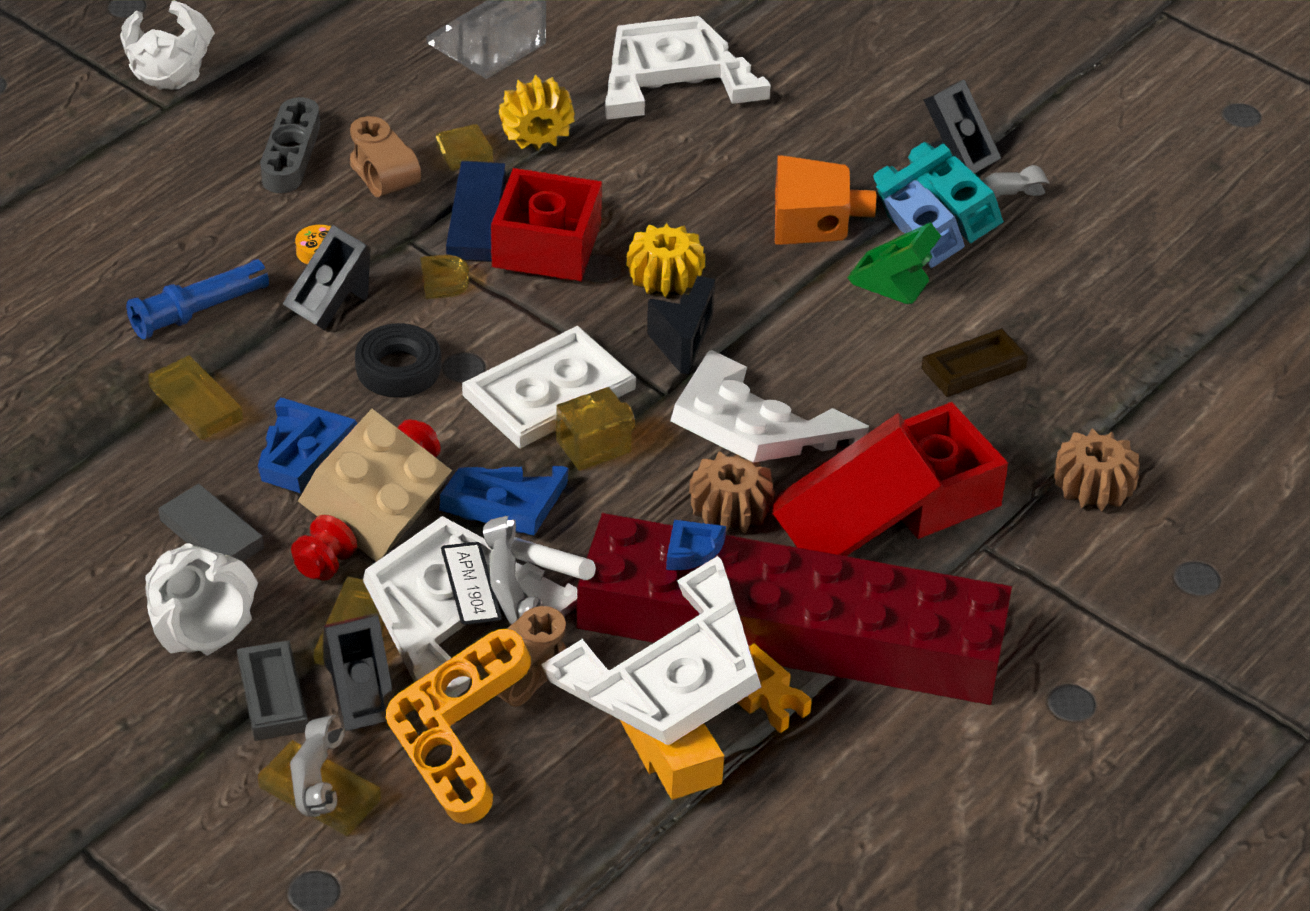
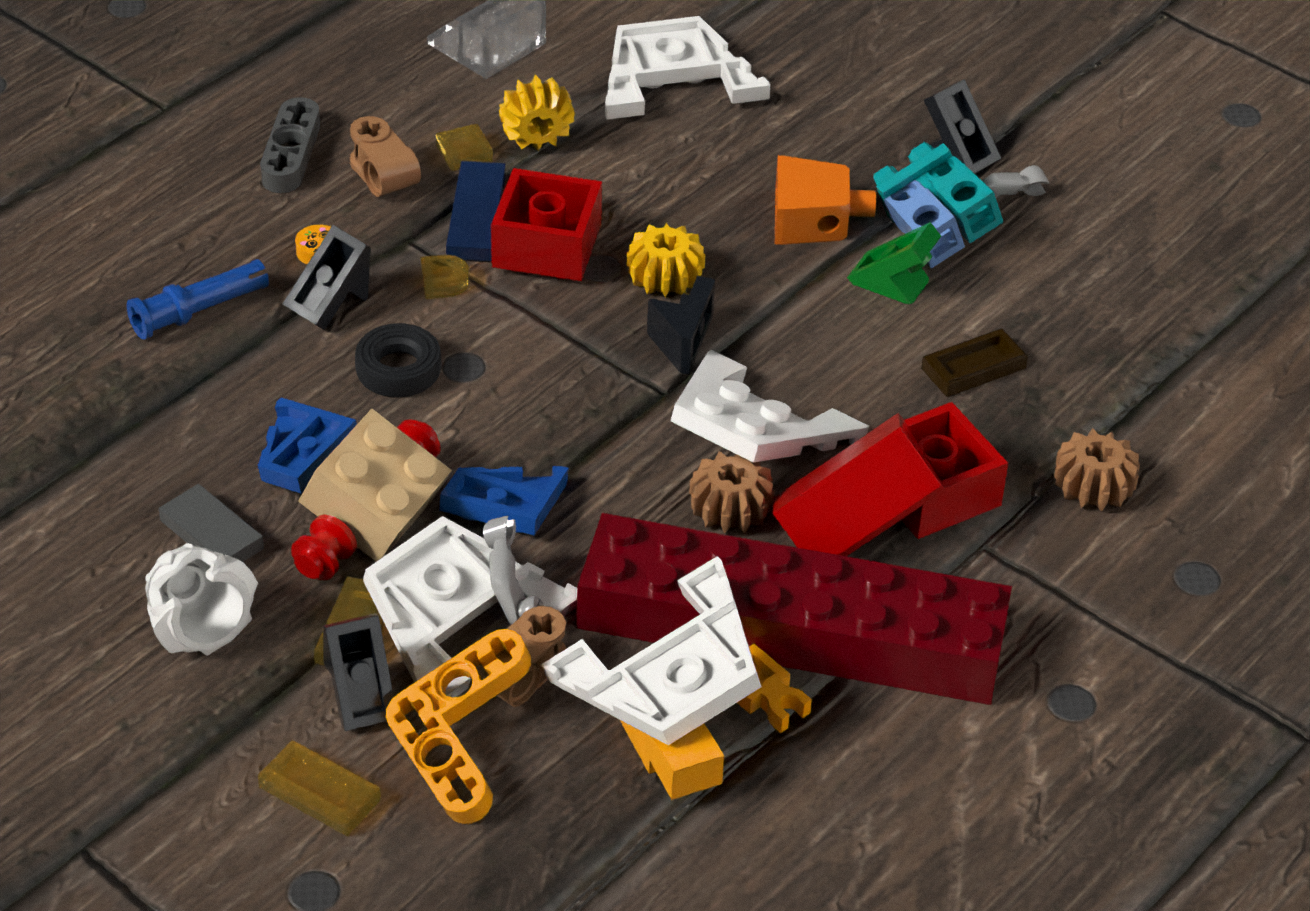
white helmet [120,0,215,90] -> none
clear yellow tile [148,355,243,440] -> none
dark grey tile [237,640,308,741] -> none
light grey arm [290,714,345,817] -> none
white sticker [441,542,501,625] -> none
white tile [462,326,636,449] -> none
white bar [510,537,596,580] -> none
clear yellow brick [556,387,635,471] -> none
blue tile [666,520,726,570] -> none

